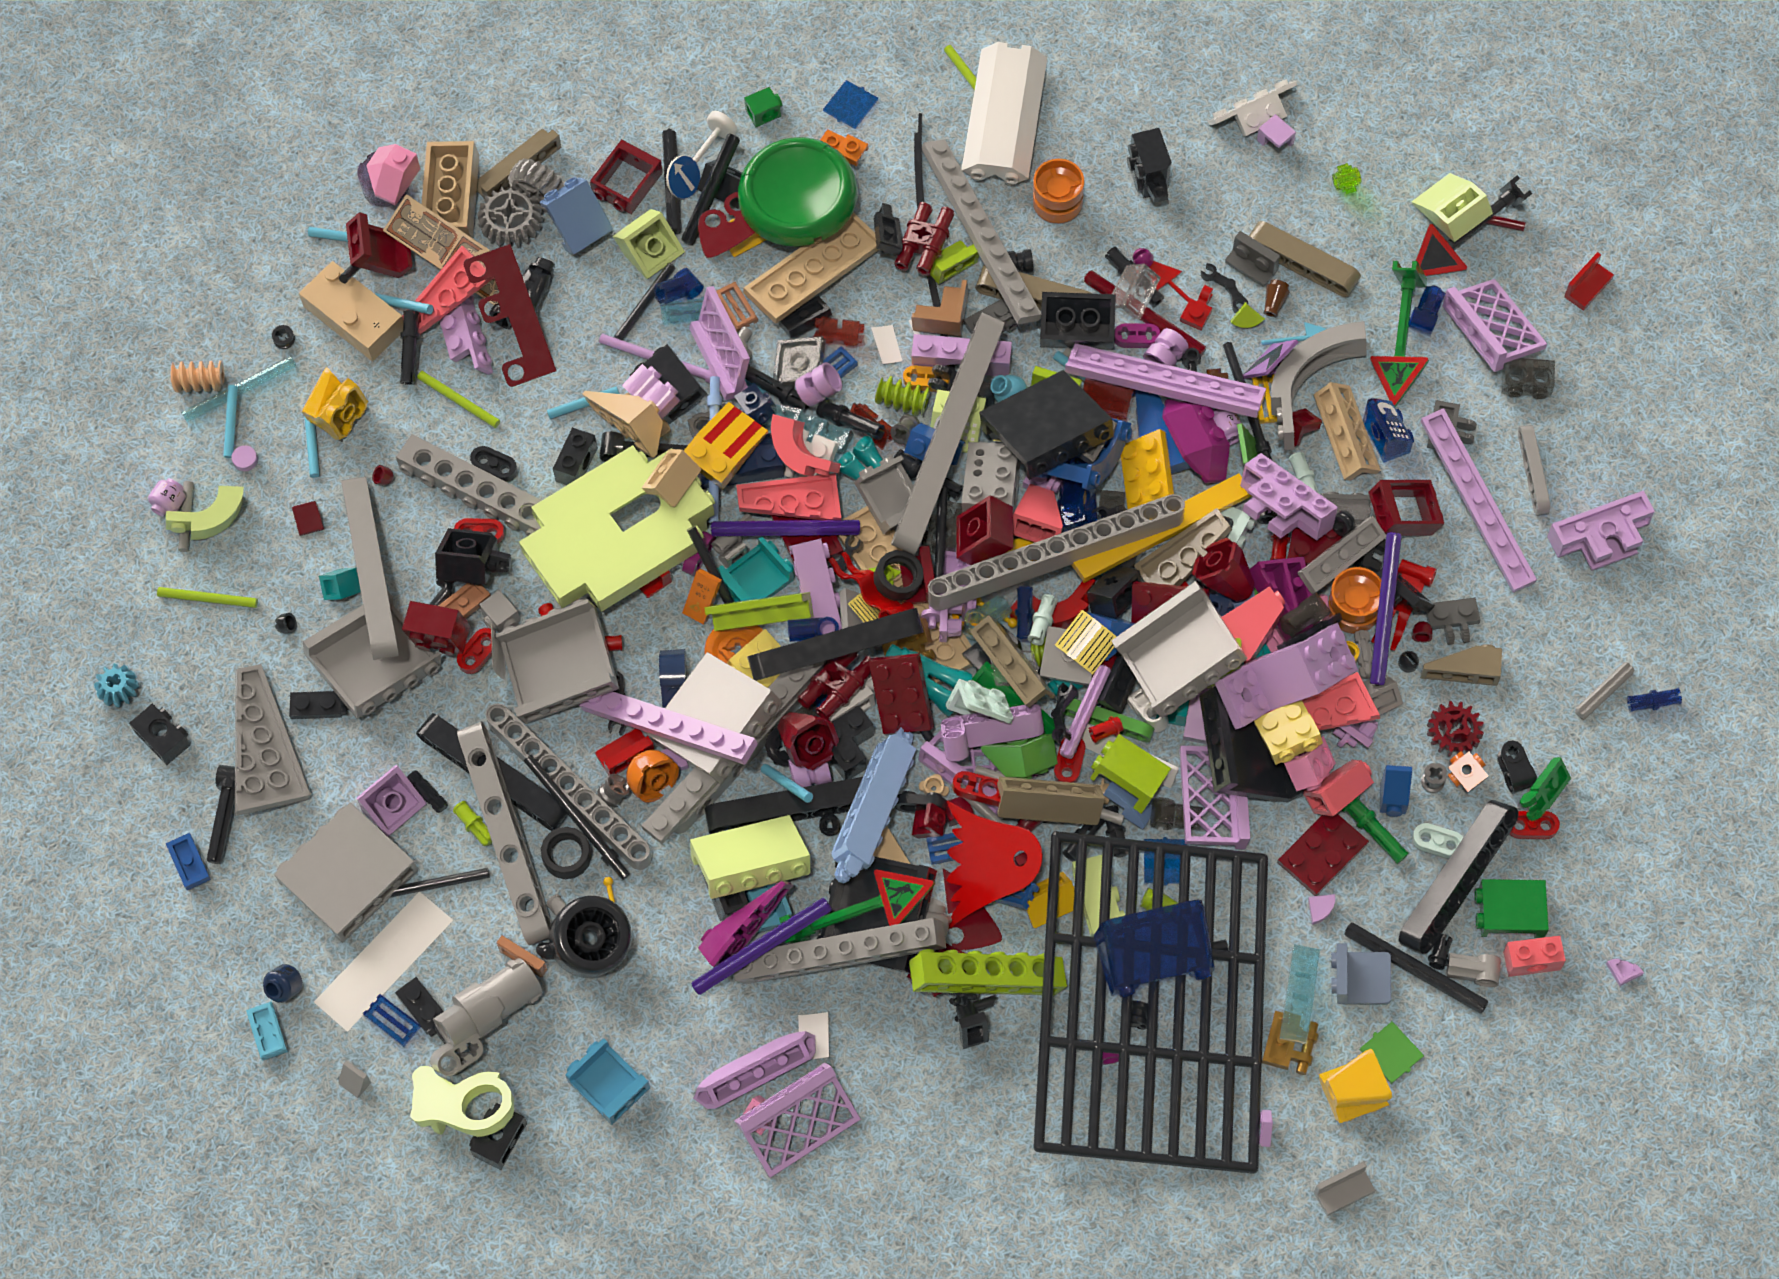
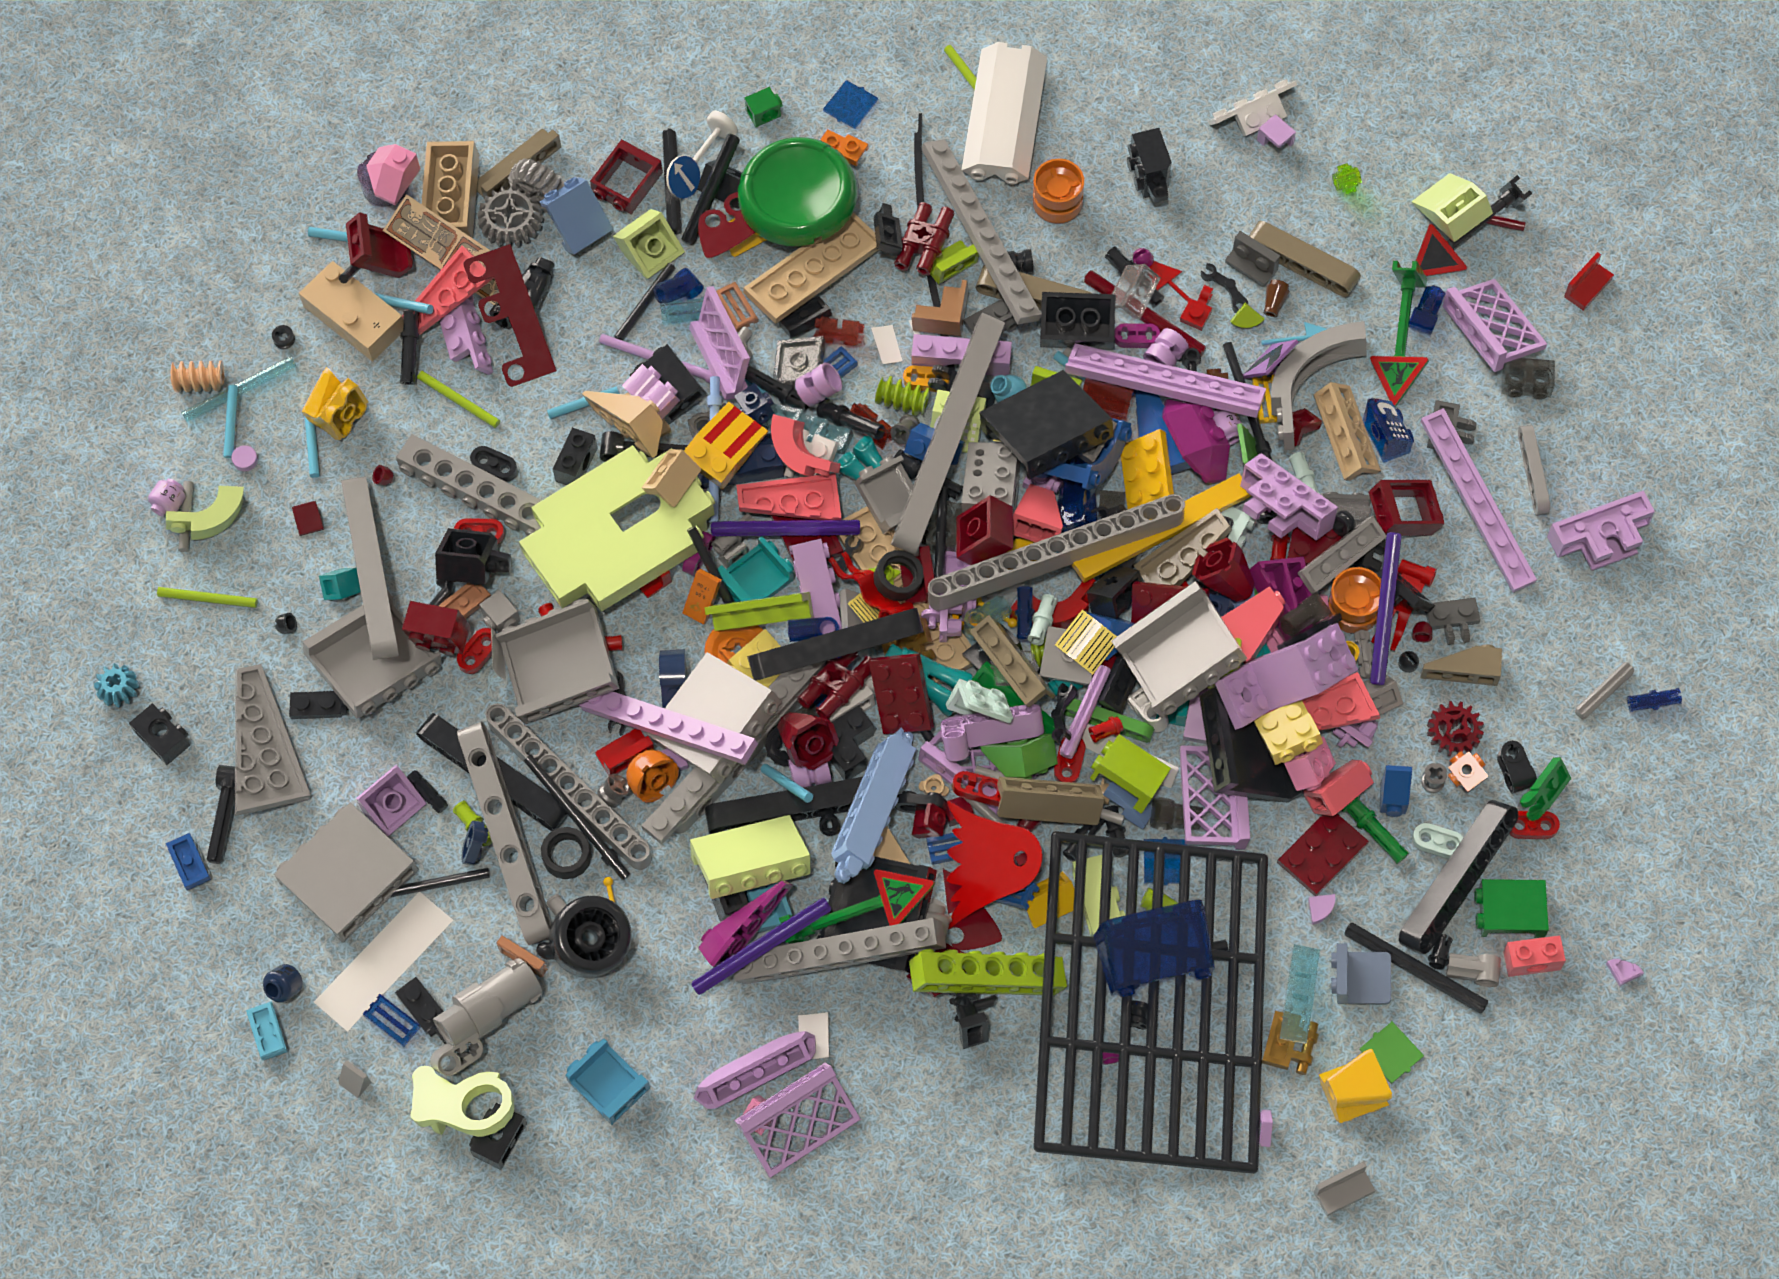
none -> dark blue plate [461,821,488,865]

